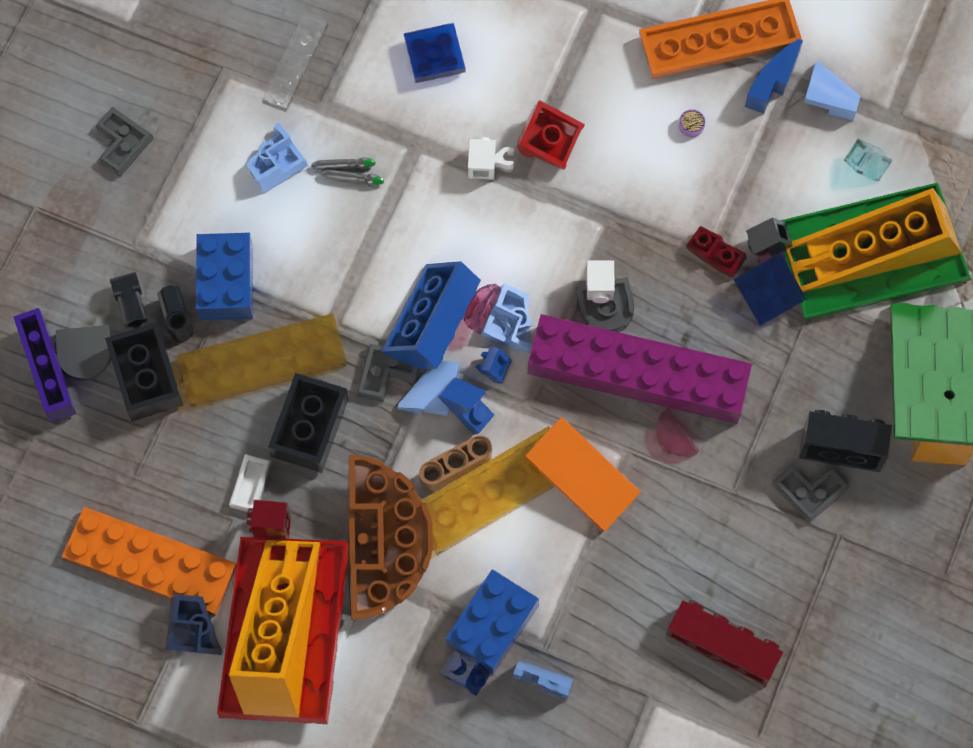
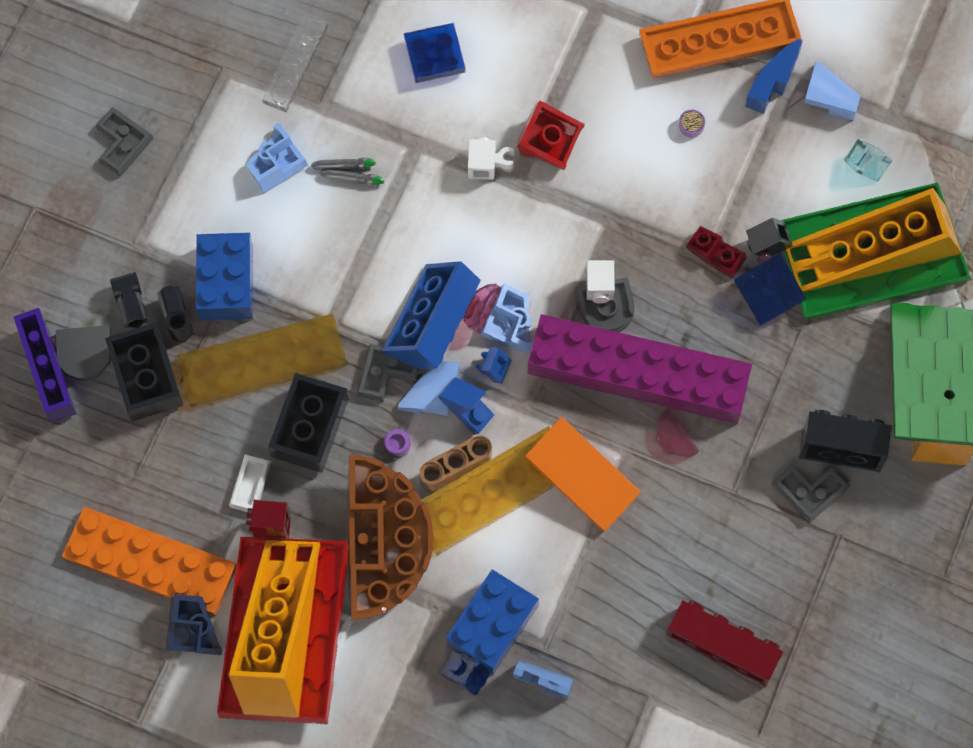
none -> medium lavender tile [383,429,411,458]

